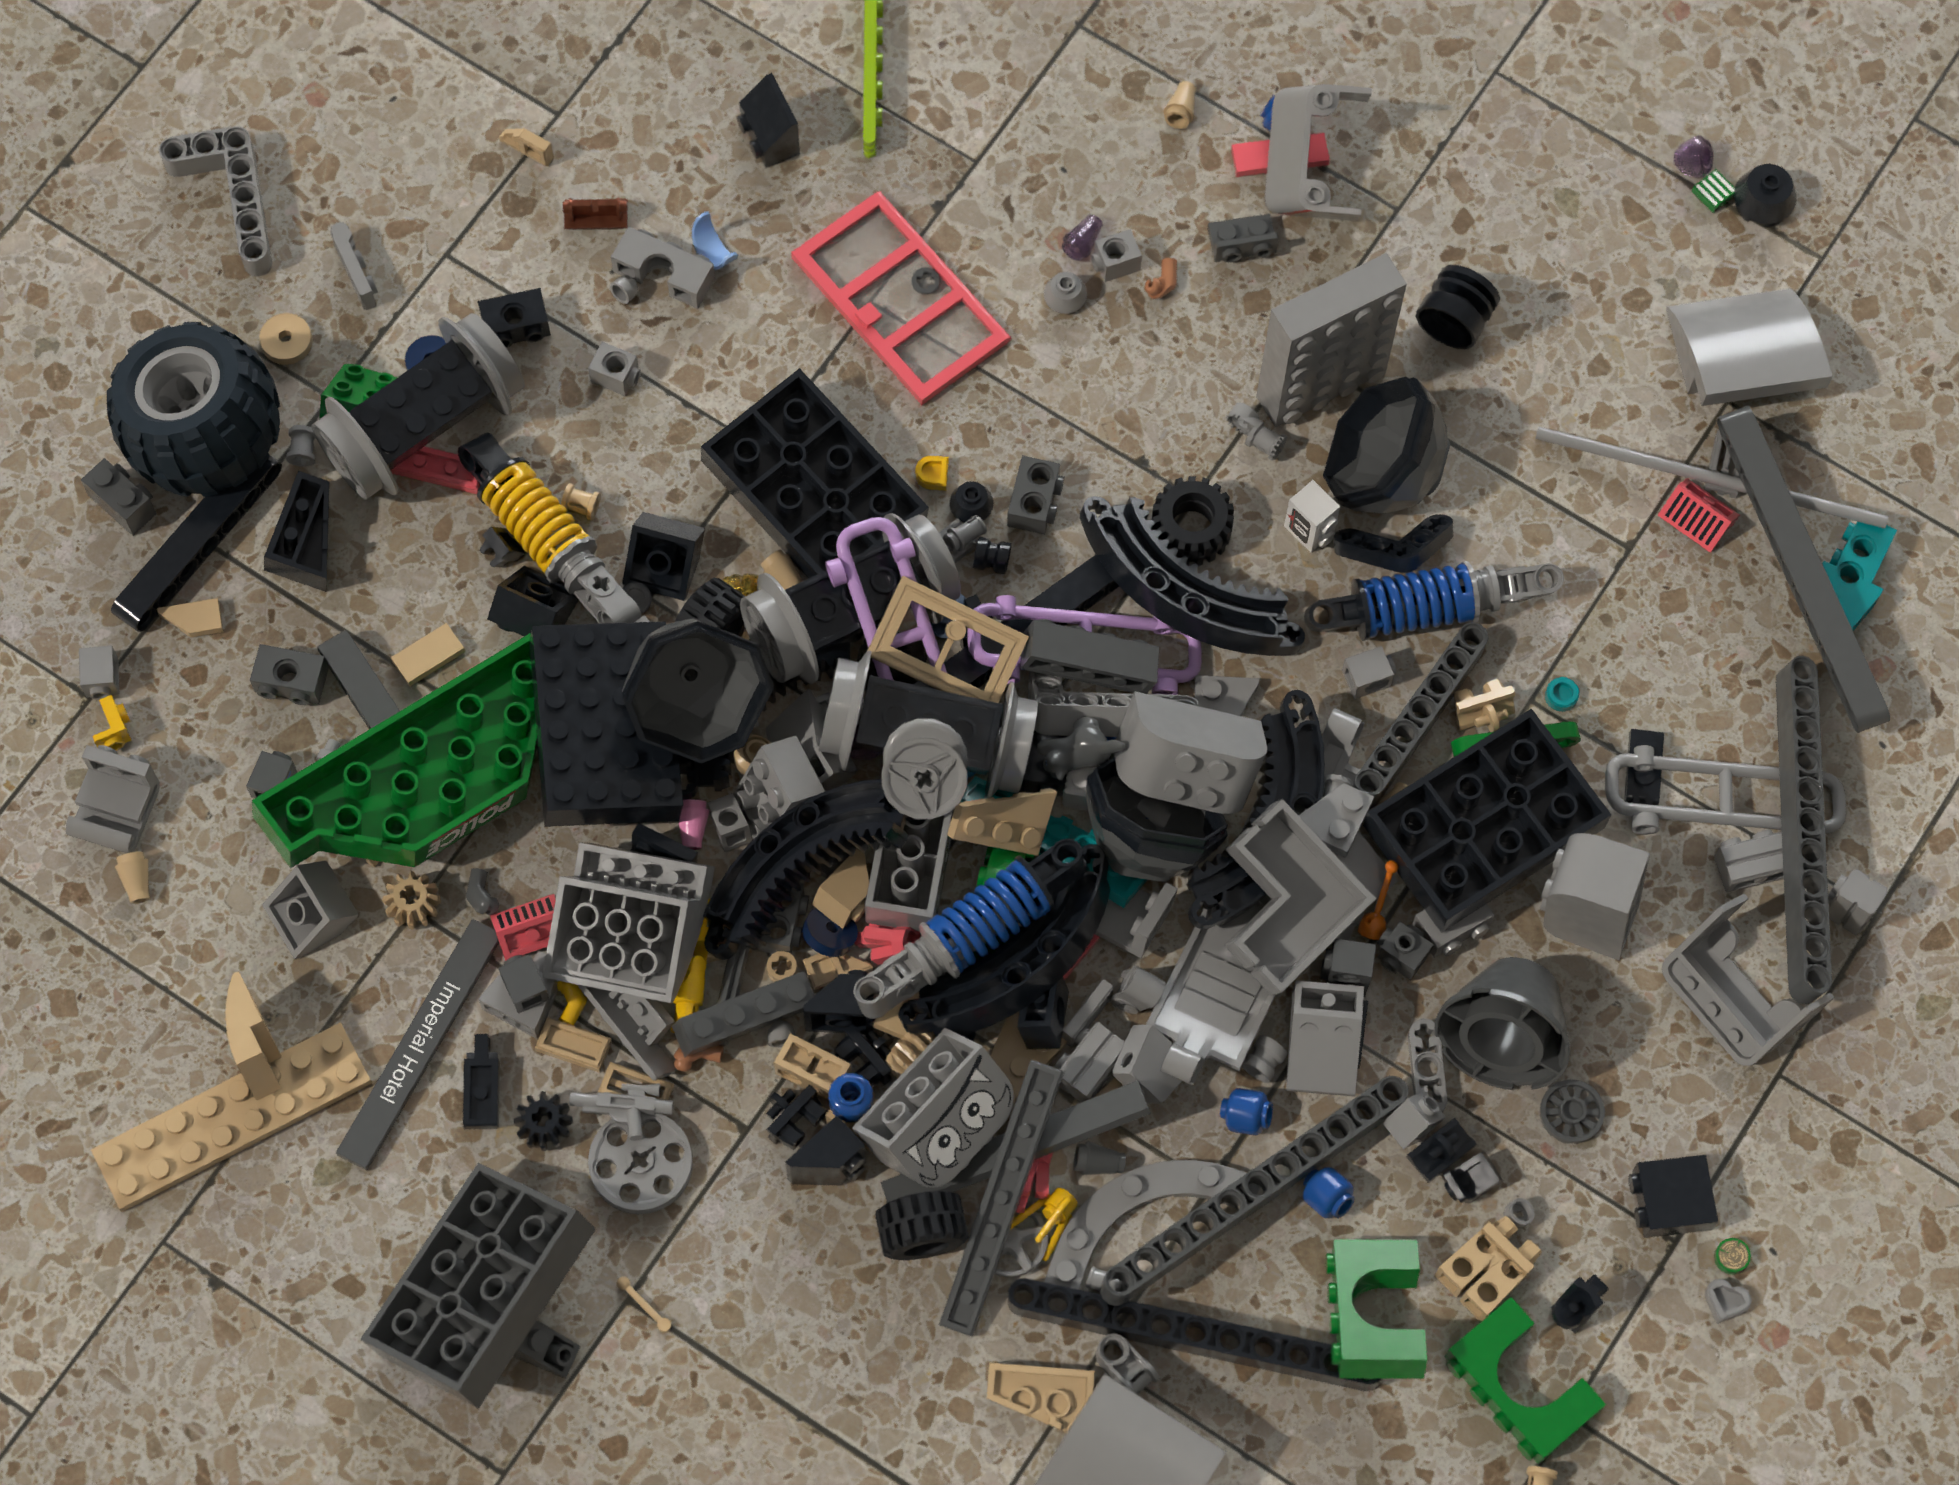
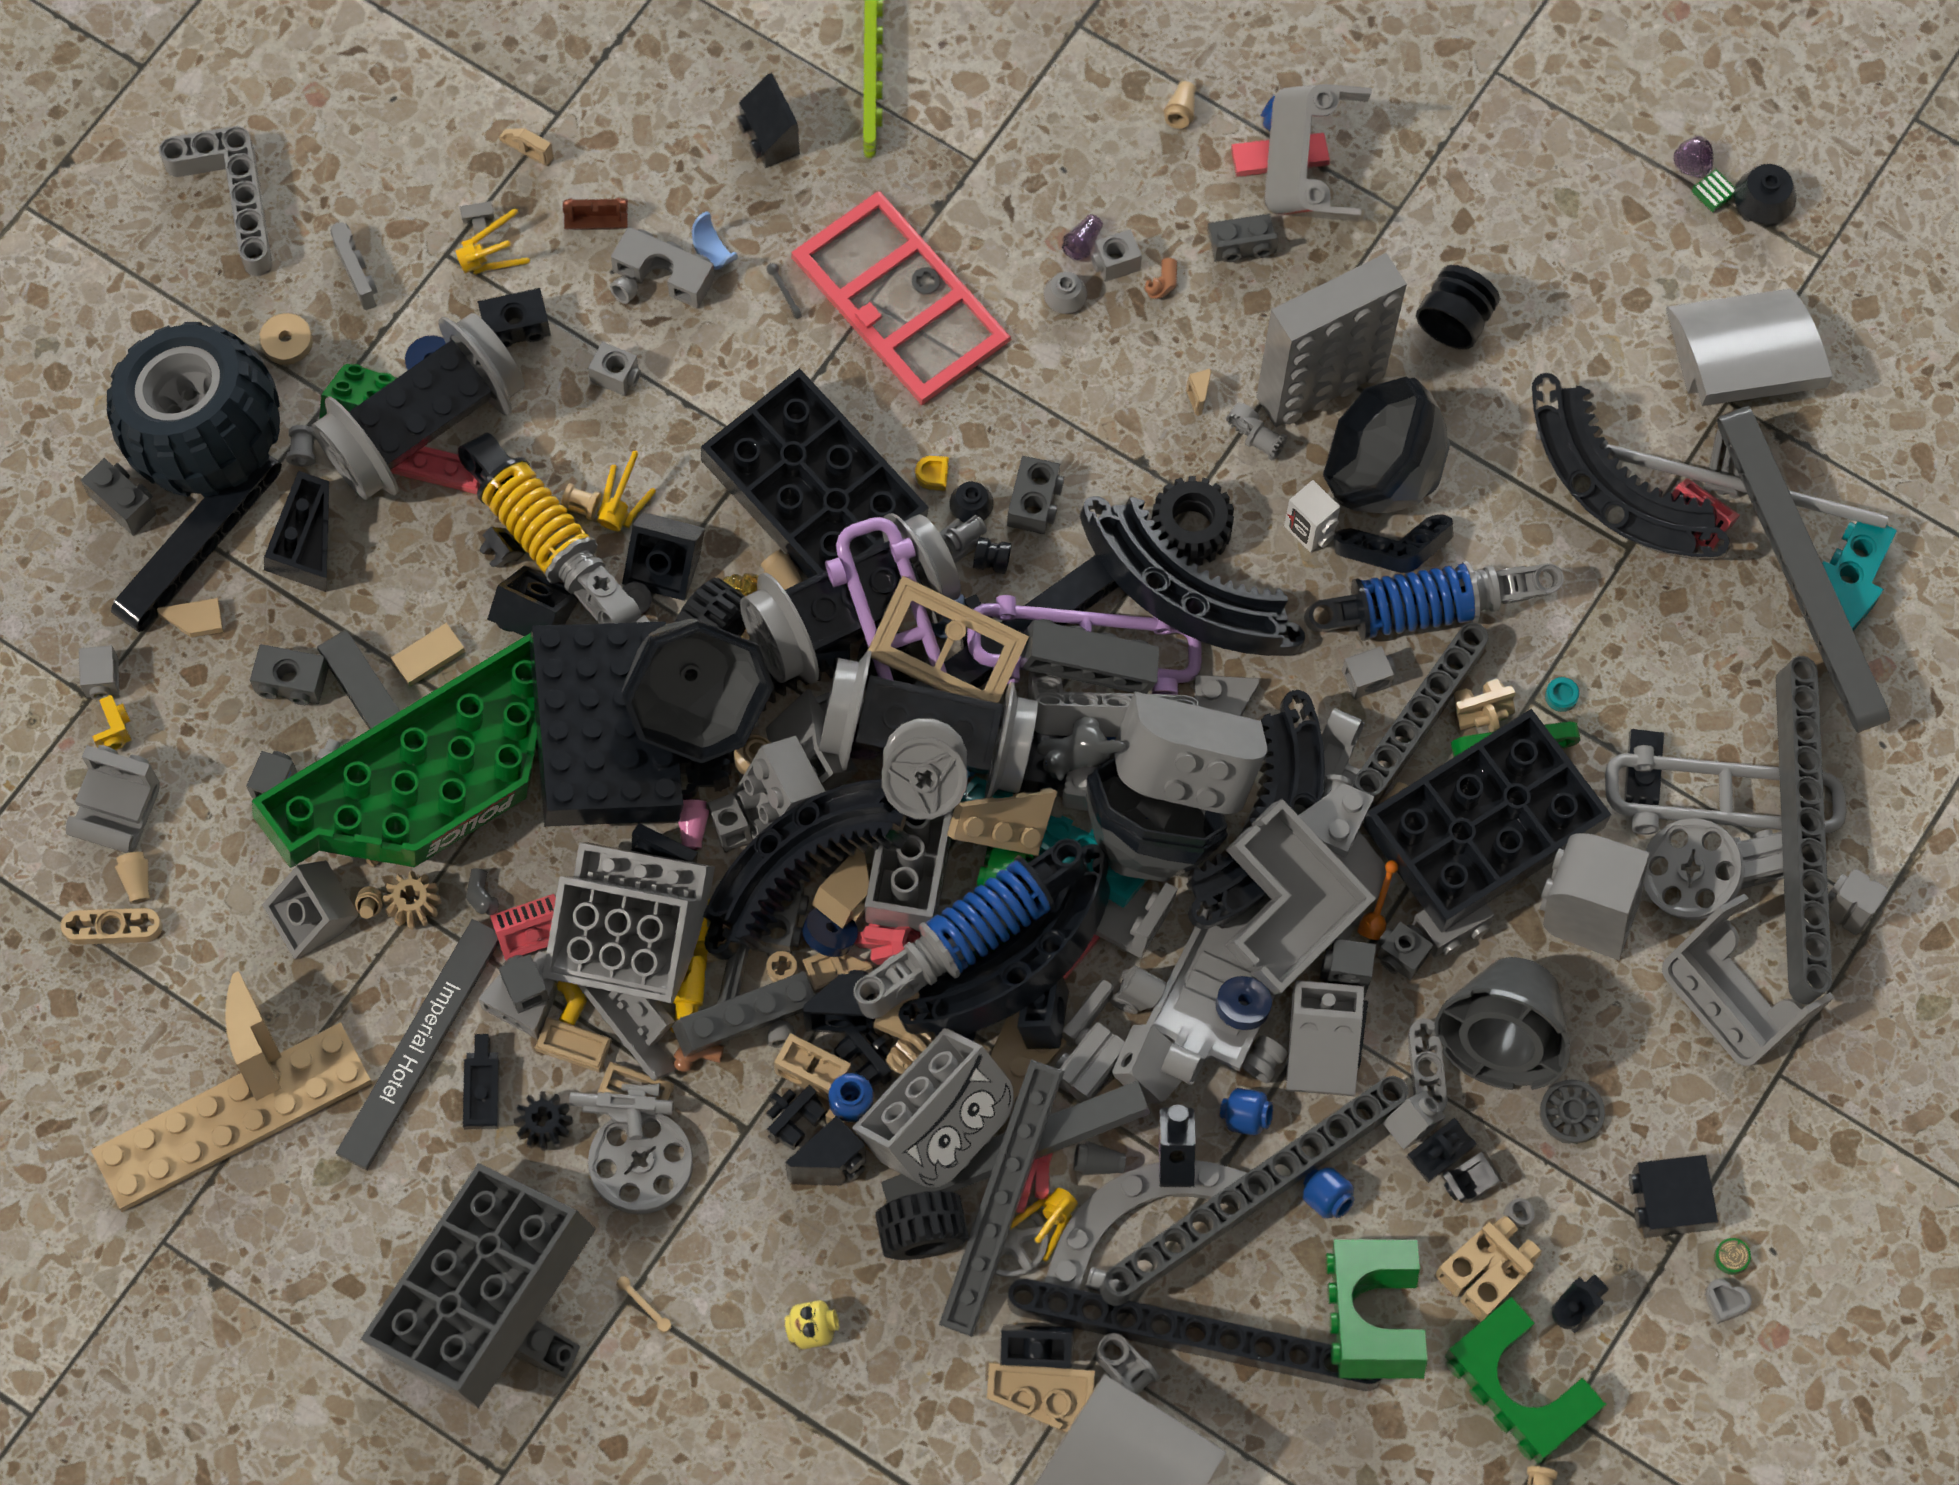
none -> tan beam [61,908,162,945]
none -> tan cylinder [355,886,383,919]
none -> yellow plant [455,208,530,275]
none -> light grey tile [460,201,495,235]
none -> yellow plant [596,451,656,532]
none -> dark grey hinge [766,263,802,319]
none -> light yellow head [785,1300,839,1349]
none -> black brick [1000,1324,1074,1368]
none -> black torso [1159,1105,1196,1187]
none -> tan slope [1186,369,1211,416]
none -> dark blue piece [1216,976,1272,1030]
none -> black gear [1532,373,1731,560]
none -> light grey wedge [1644,818,1745,920]

